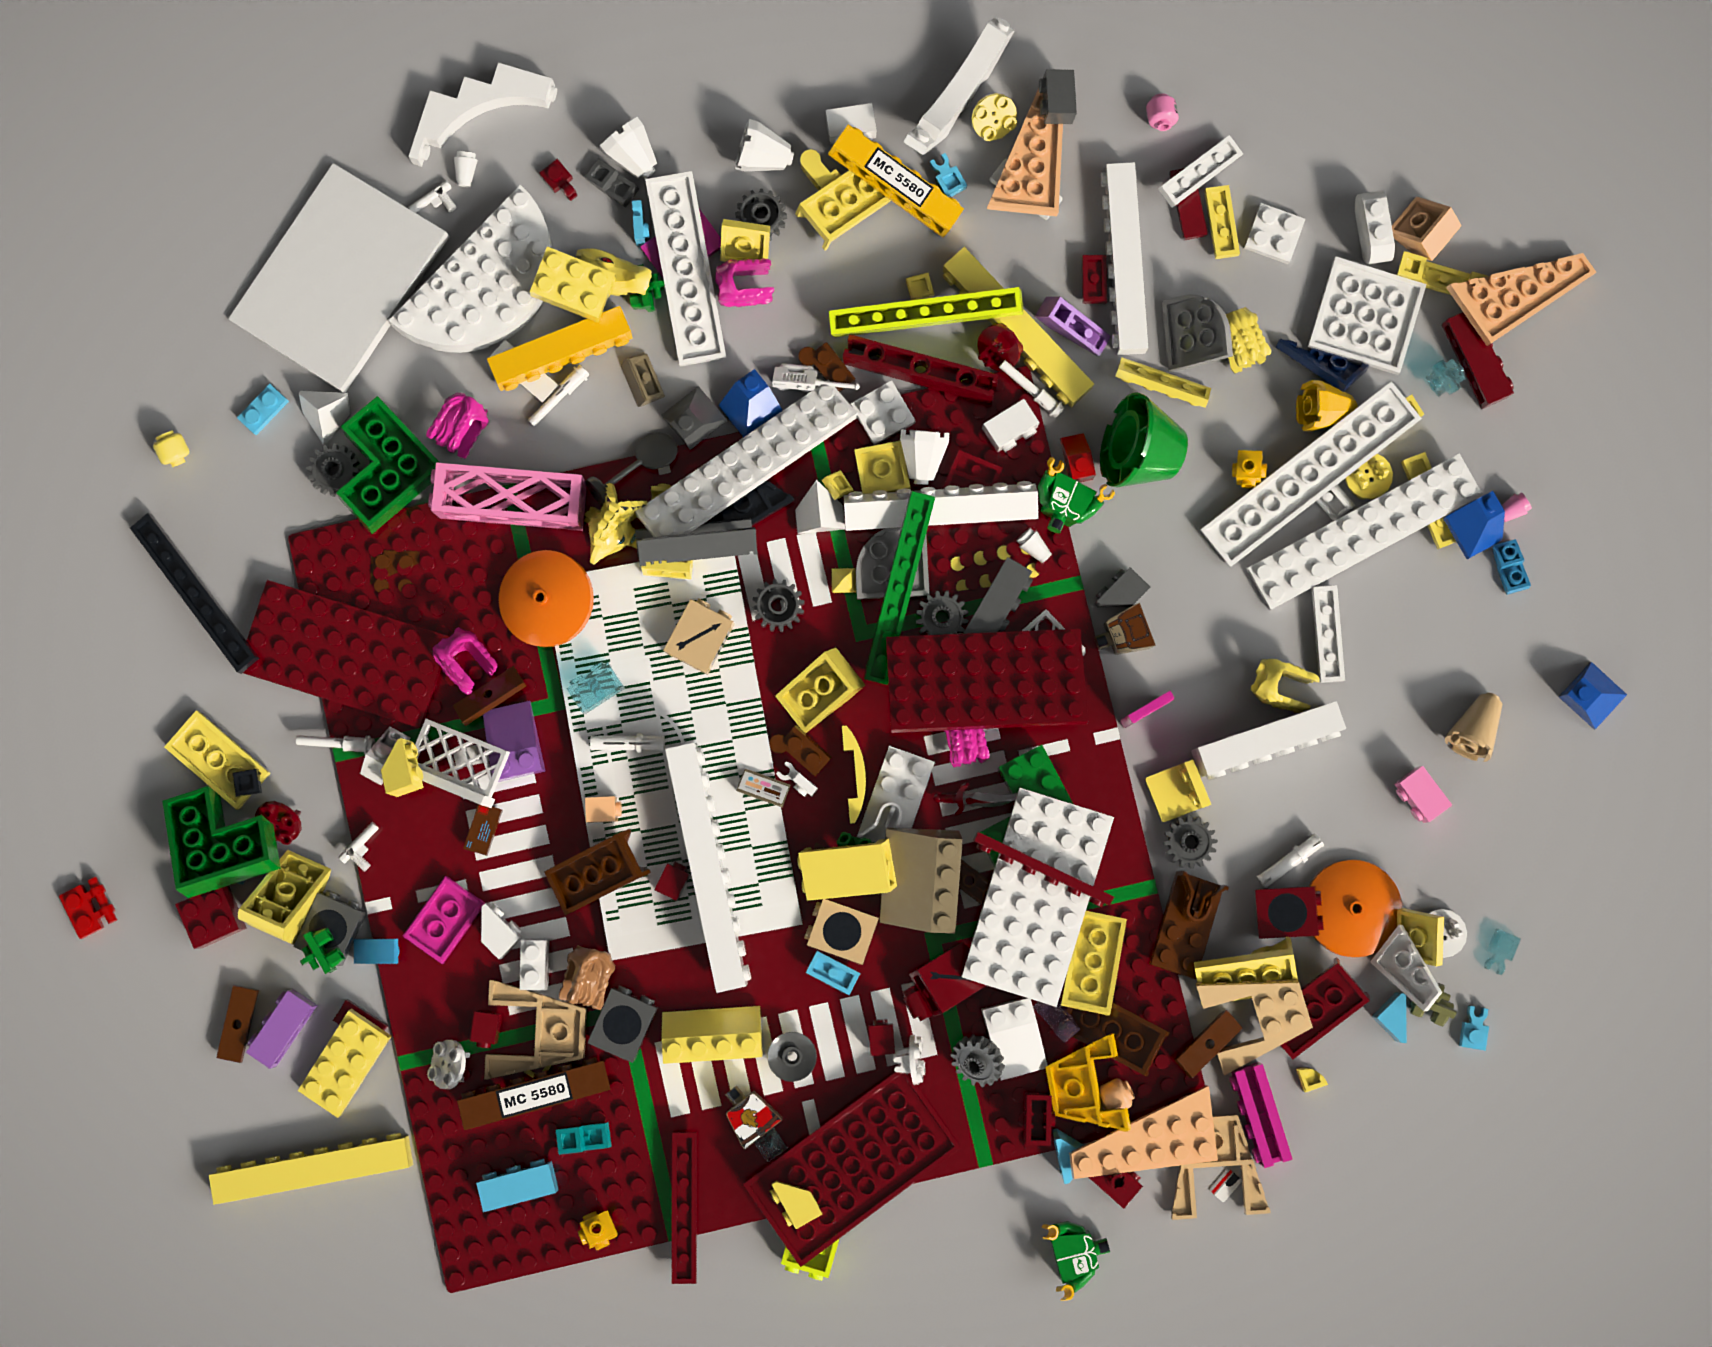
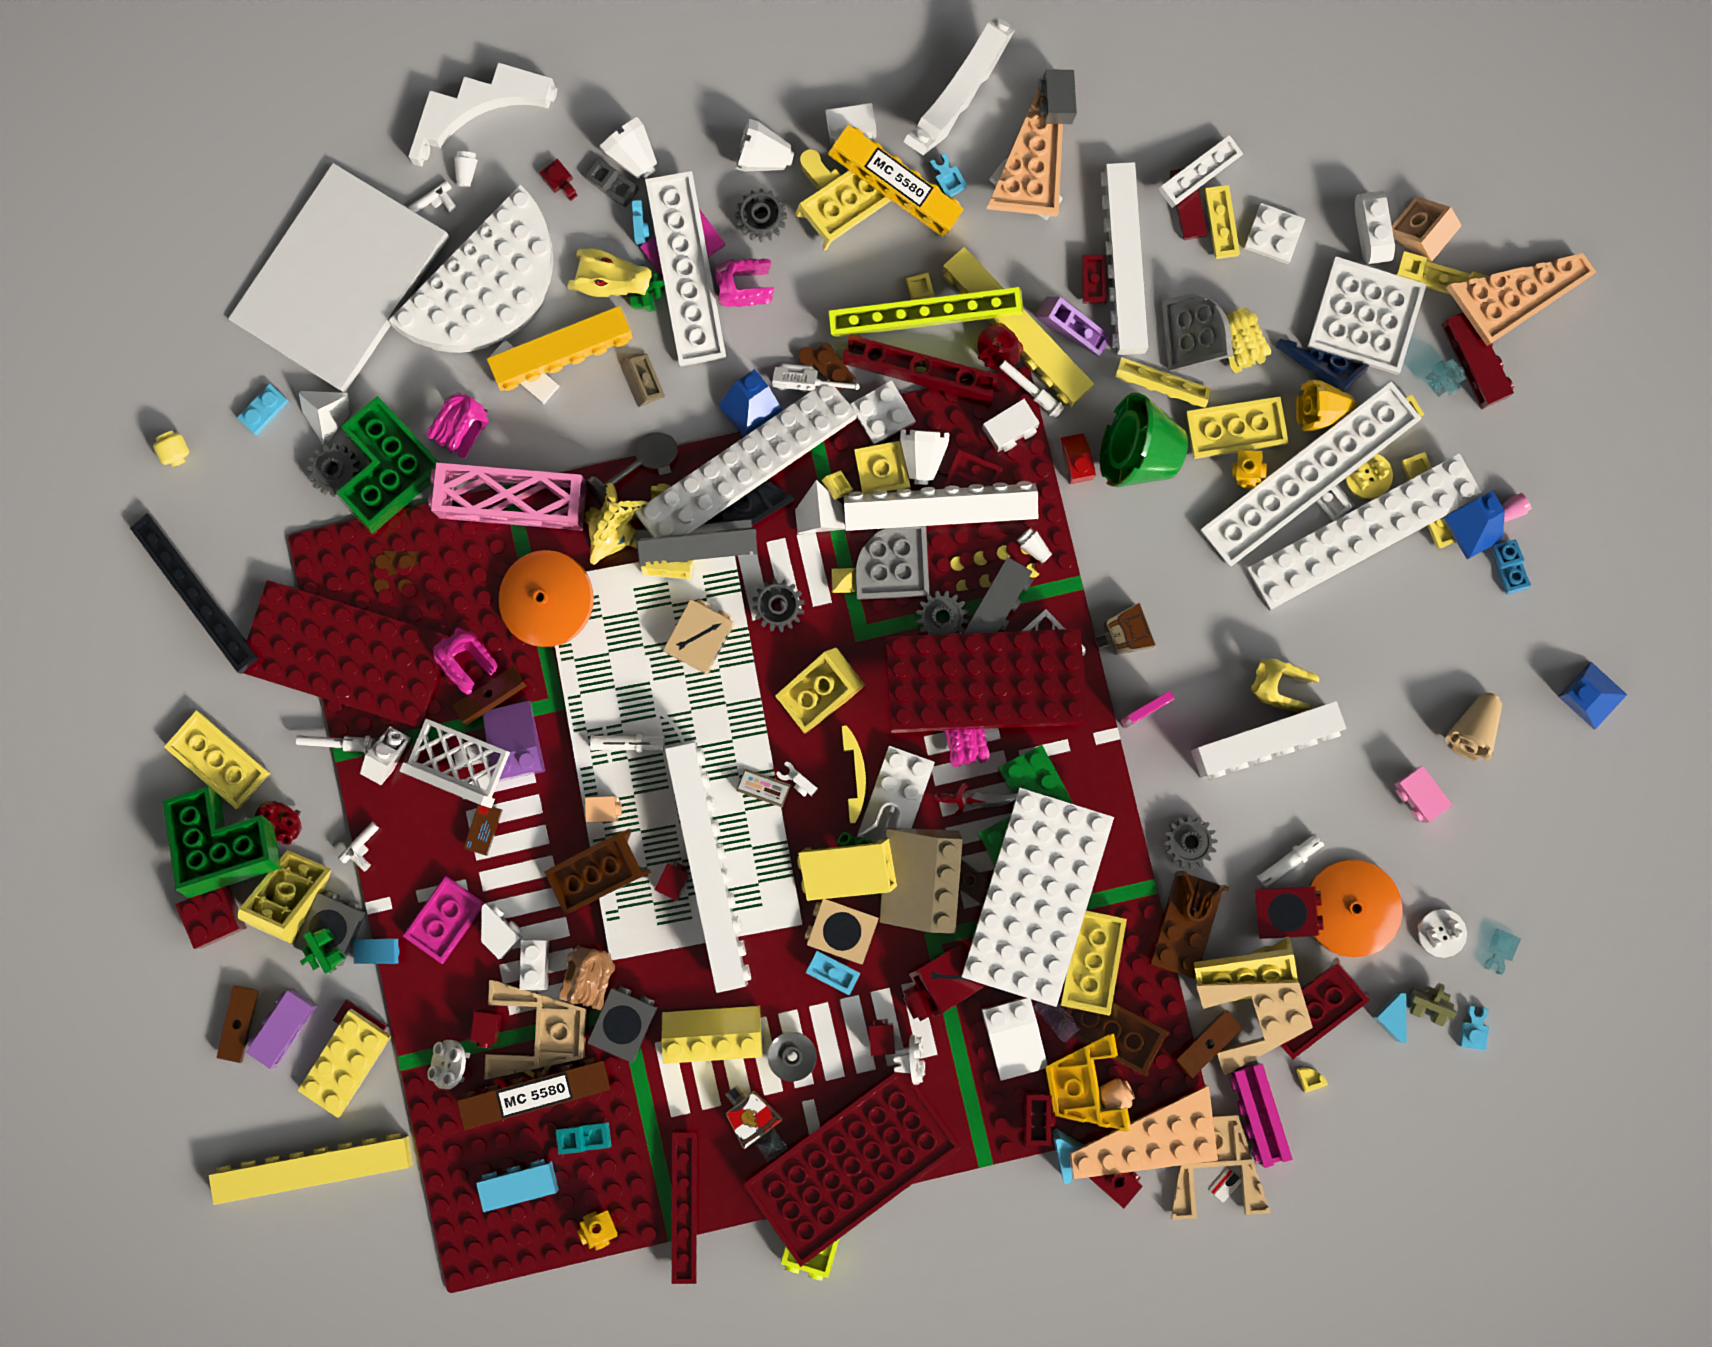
red plate [59,877,118,939] -> none
black tile [232,769,262,797] -> none
light yellow slope [381,738,423,797] -> none
white pin [528,364,590,426] -> none
light yellow brick [530,247,615,322] -> none
clear light blue brick [566,662,625,714] -> none
dark grey slope [662,386,727,450] -> none
light yellow plate [720,219,770,262] -> none
reddish brown hinge [769,725,832,776] -> none
light yellow slope [770,1181,822,1229] -> none
green plate [863,491,935,685] -> none
dark grey gear [951,1034,1005,1087] -> none
light yellow plate [971,93,1017,141] -> none
dark red plate [973,832,1114,907] -> none
green torso [1037,457,1115,533] -> none
green torso [1042,1221,1110,1301] -> none
dark grey slope [1095,567,1151,607] -> none
light yellow bracket [1145,759,1211,822] -> none
bright pink head [1146,94,1179,131] -> none
white plate [1311,585,1345,683] -> none
white wing [1370,925,1442,1011] -> none
light yellow plate [1397,908,1444,967] -> none
none -> light yellow plate [1185,397,1289,459]

